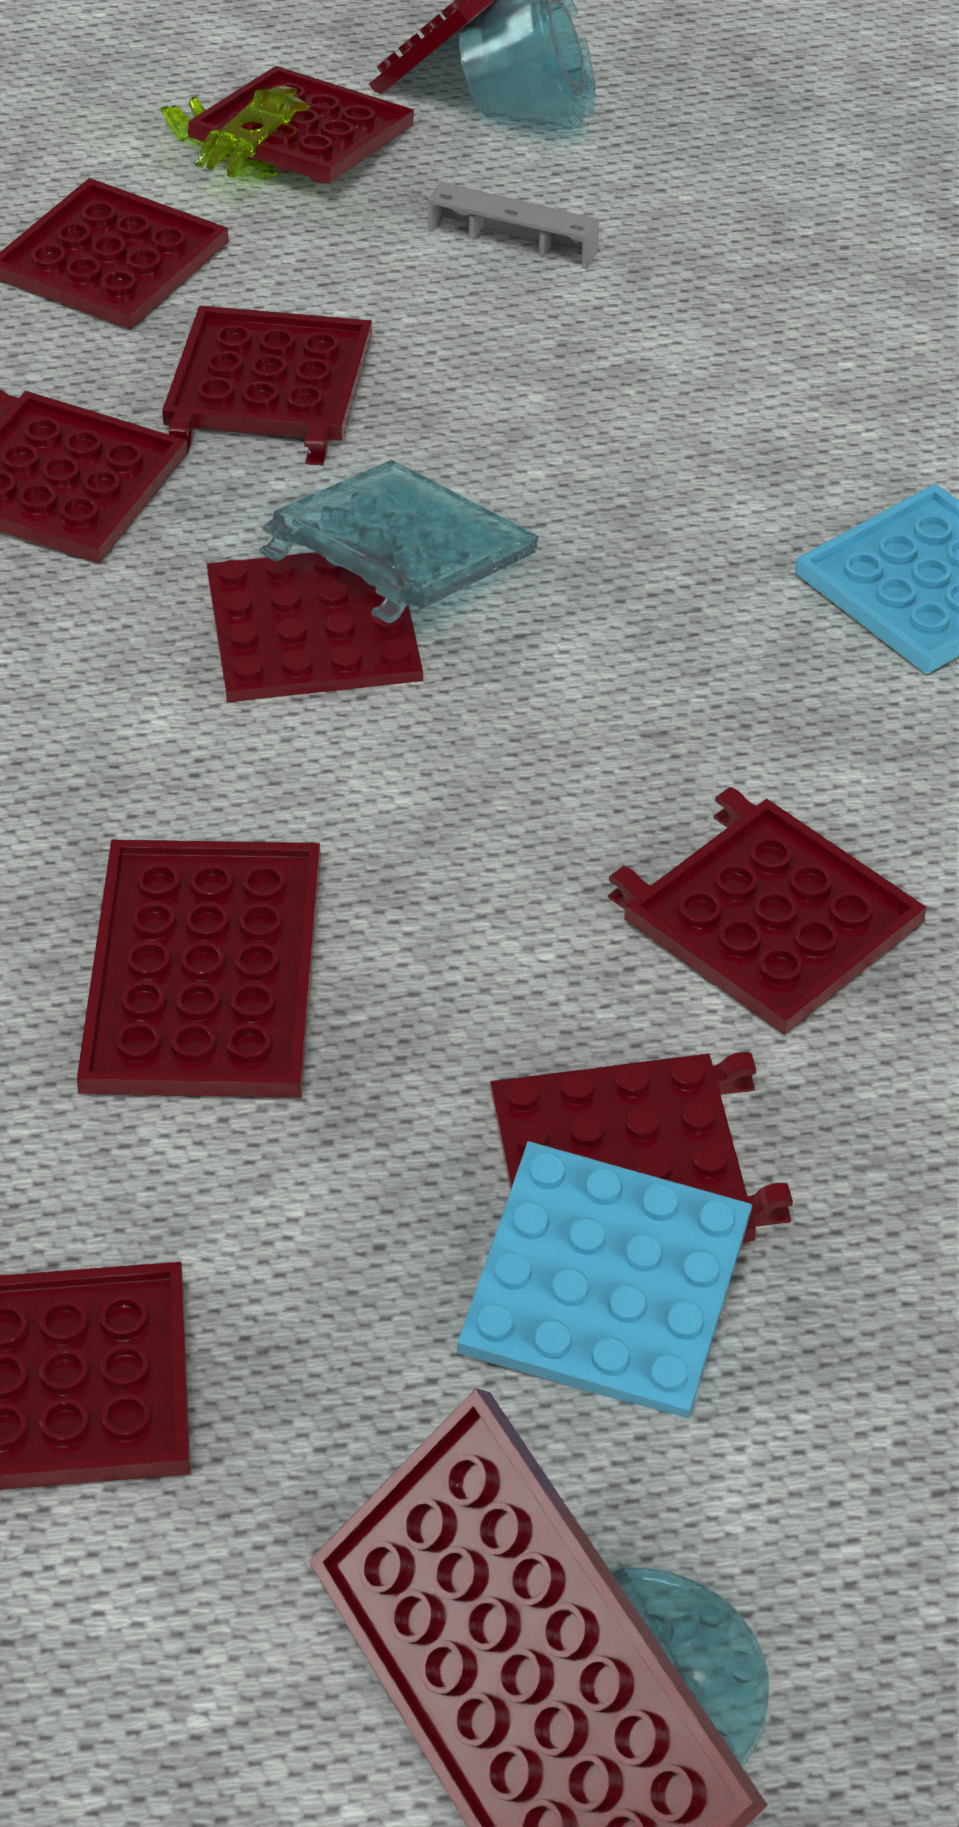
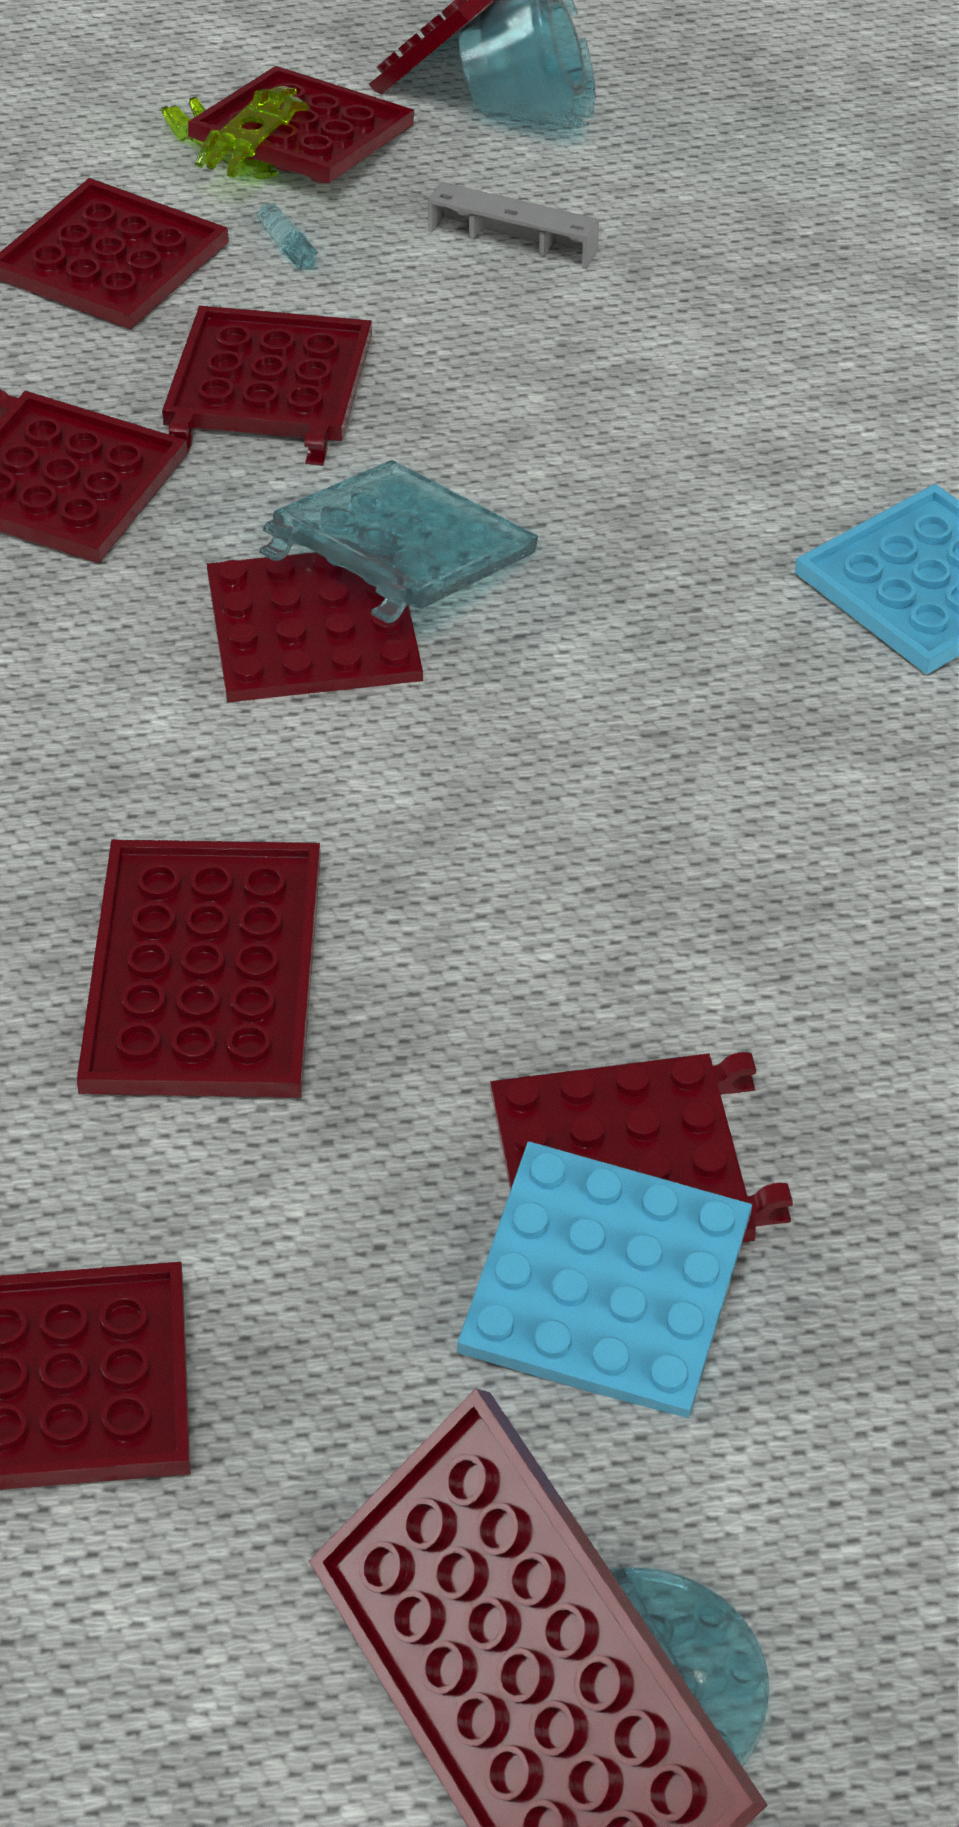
dark red plate [608,787,927,1035] -> none
none -> clear light blue piece [257,203,318,270]

